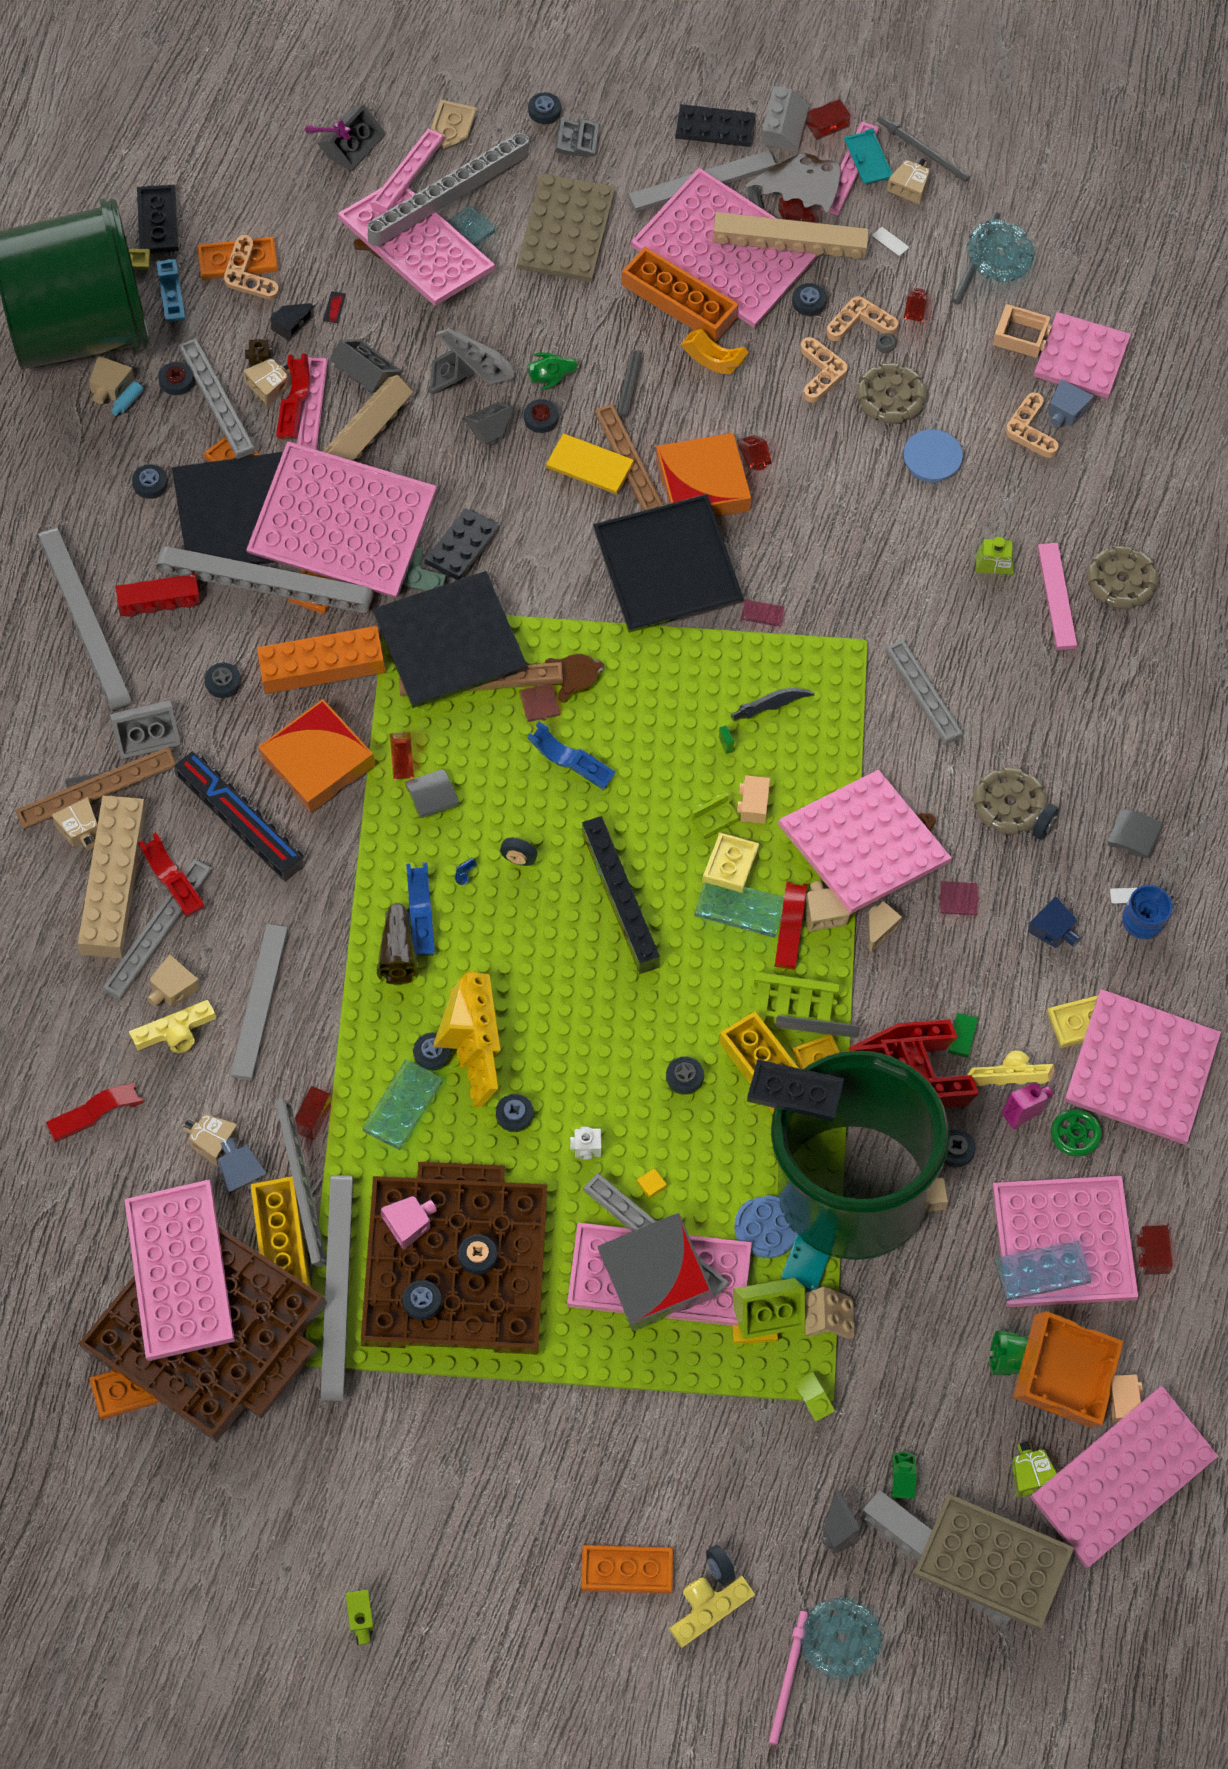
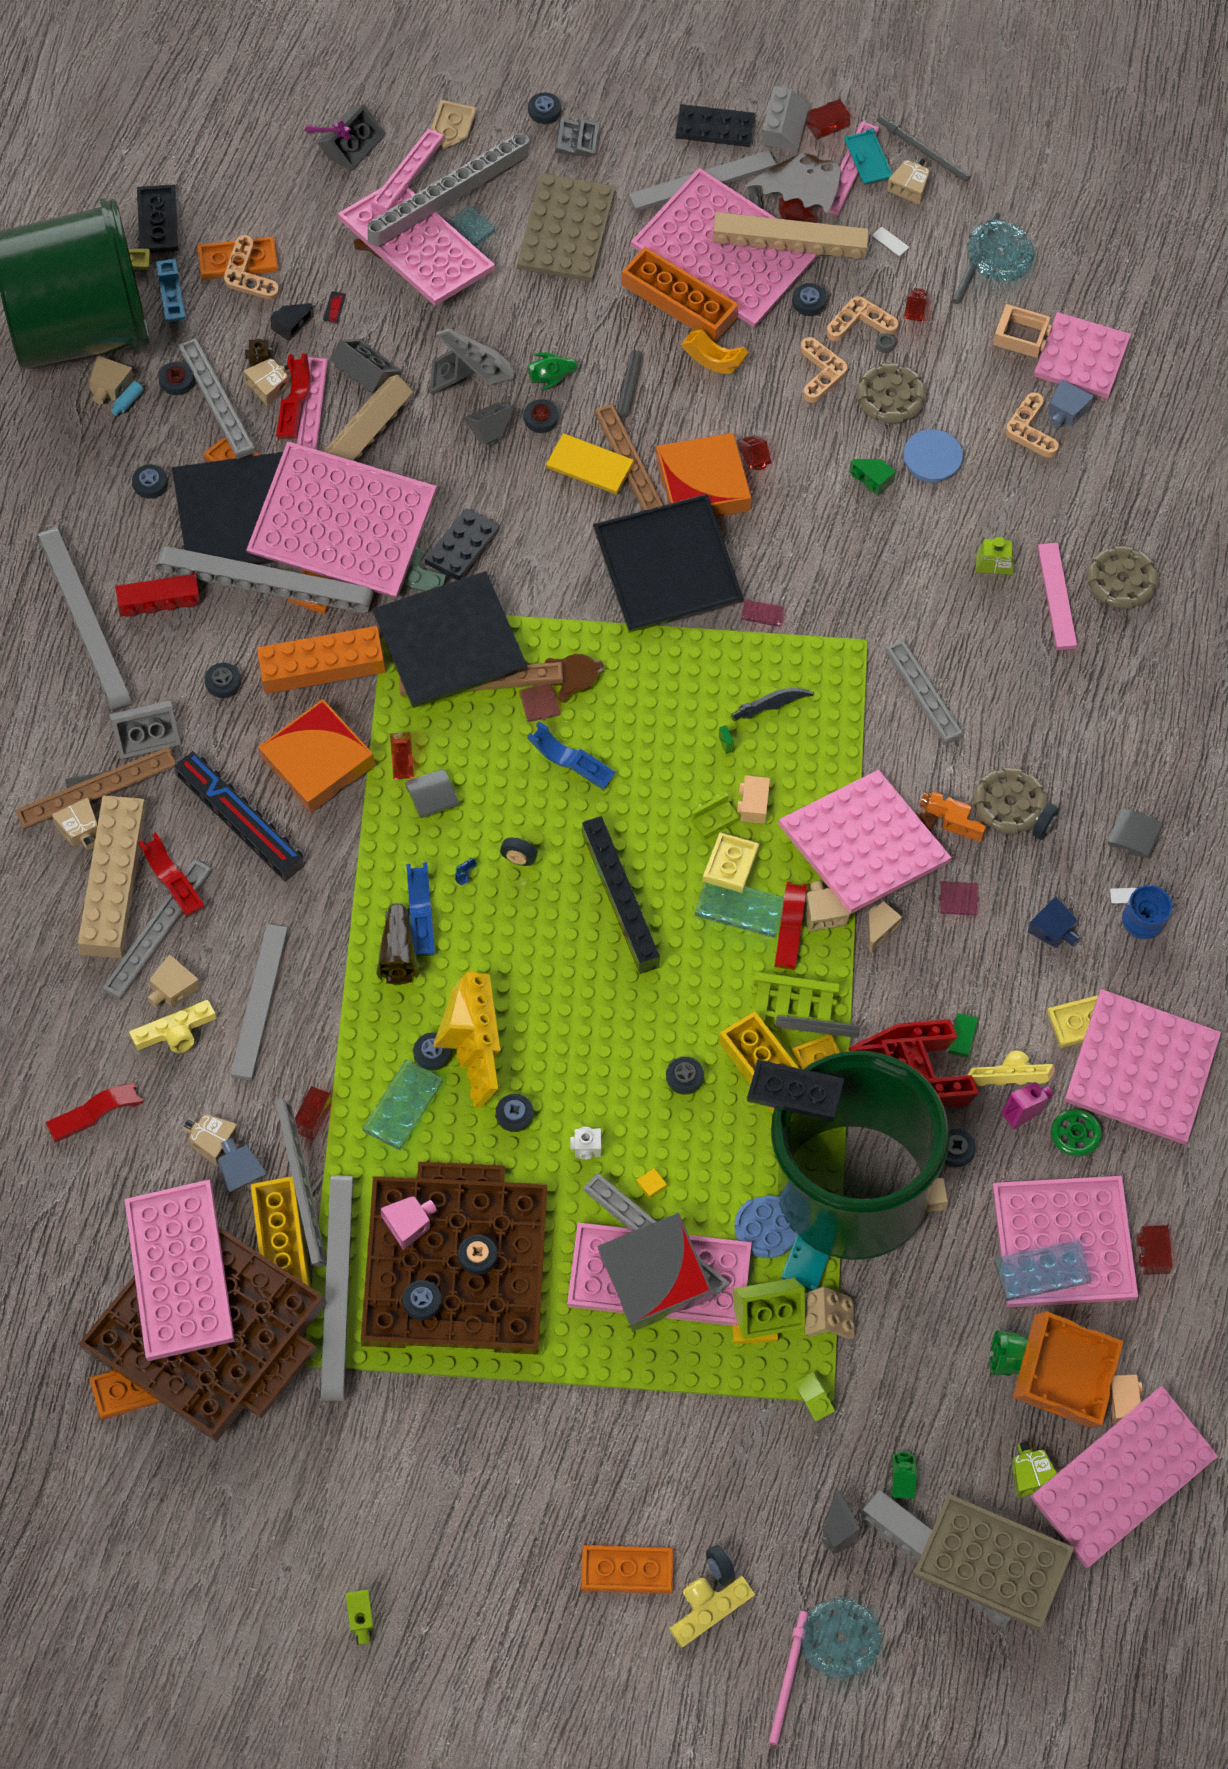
none -> green slope [849,459,896,496]
none -> orange plate [919,791,986,842]

